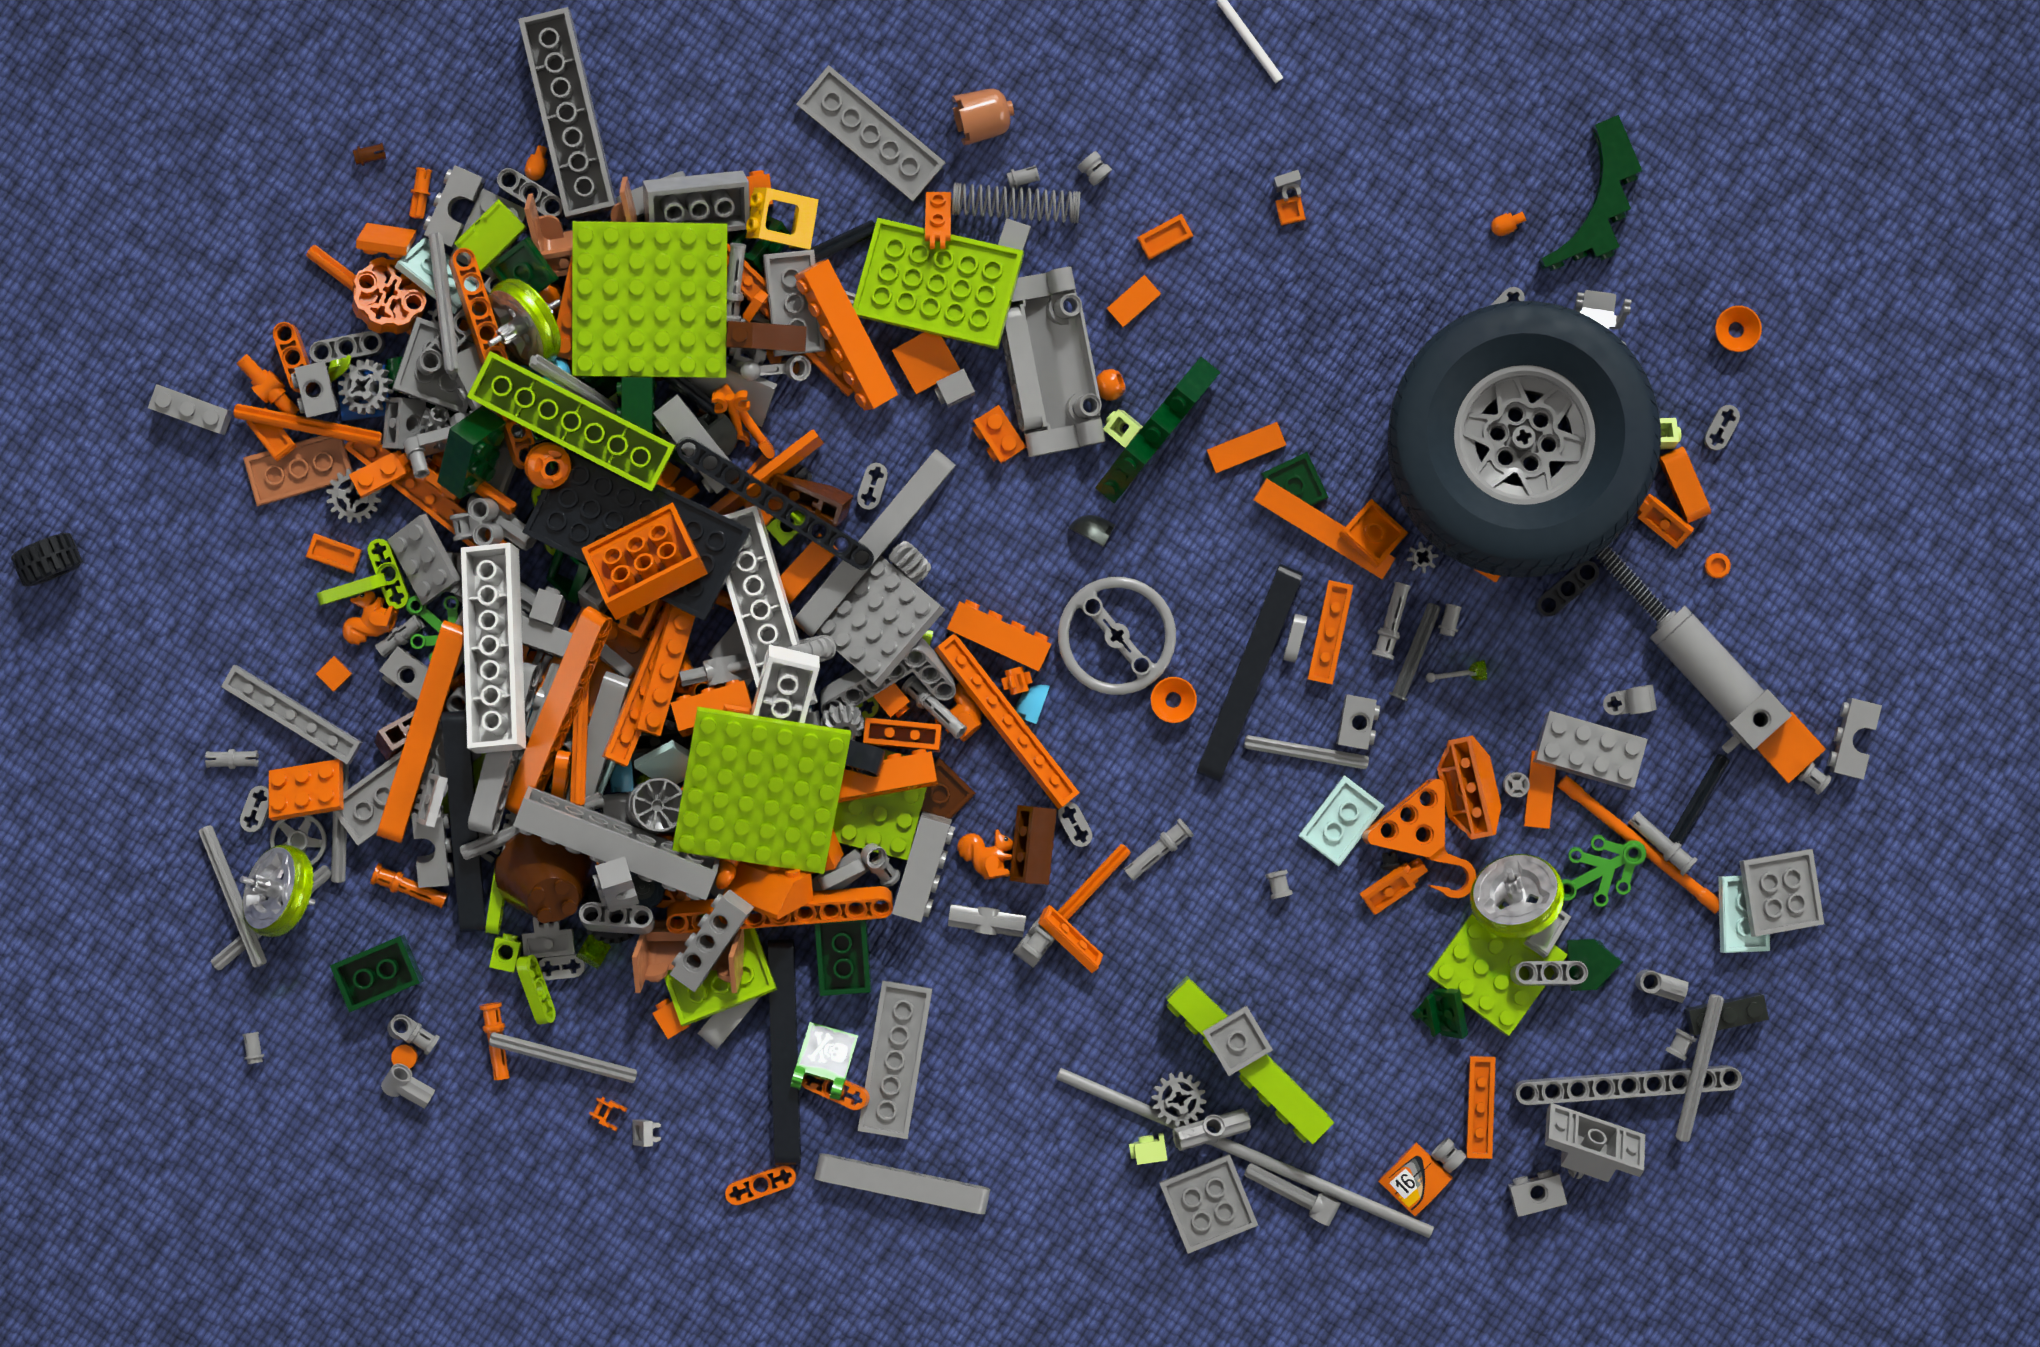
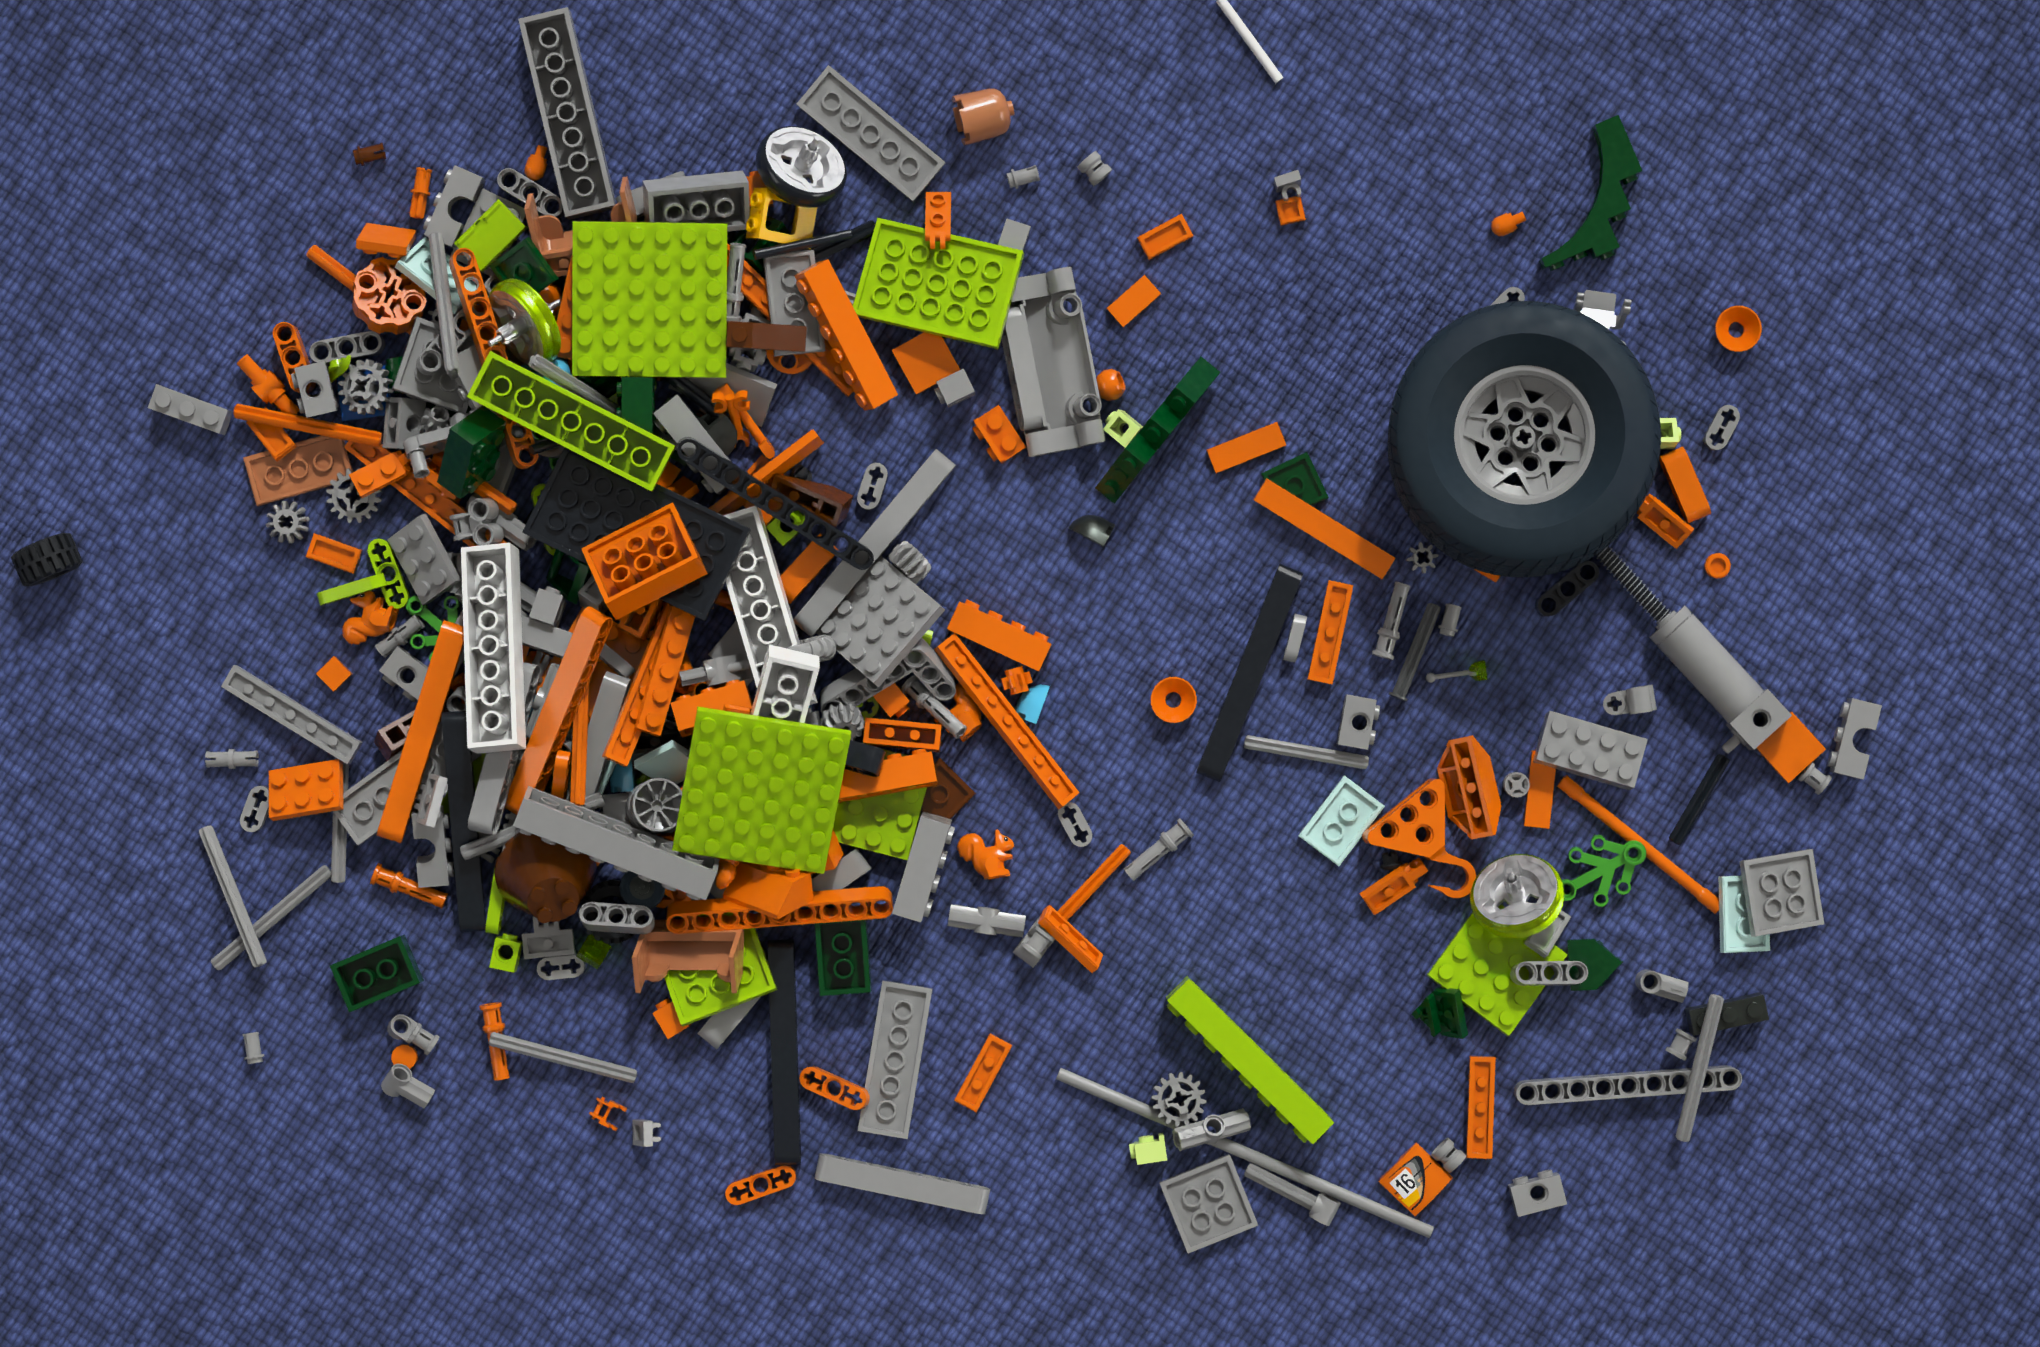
flat silver wheel [240,845,315,937] -> none
light grey wheel [270,815,327,866] -> none
lime beam [516,955,556,1025] -> none
orange piece [524,442,571,489] -> none
light grey arch [593,856,639,913] -> none
light grey brick [670,889,754,992] -> none
light grey piece [740,355,811,381] -> none
orange tile [742,290,769,322] -> none
flag [790,1022,858,1100] -> none
light grey beam [817,858,865,891] -> none
light grey connector [861,843,901,888] -> none
light grey piece [952,183,1081,224] -> none
reddish brown brick [1009,805,1057,885] -> none
light grey piece [1058,577,1176,695] -> none
light grey plate [1202,1005,1273,1076] -> none
light grey bush [1265,869,1293,899] -> none
orange tile [1339,499,1408,568] -> none
light grey brick [1545,1103,1645,1182] -> none
light grey pin [1628,811,1698,876] -> none
none -> light grey gear [266,501,310,544]
none -> black bar [753,229,852,260]
none -> flat silver wheel [756,126,847,208]
none -> orange tile [954,1033,1012,1112]

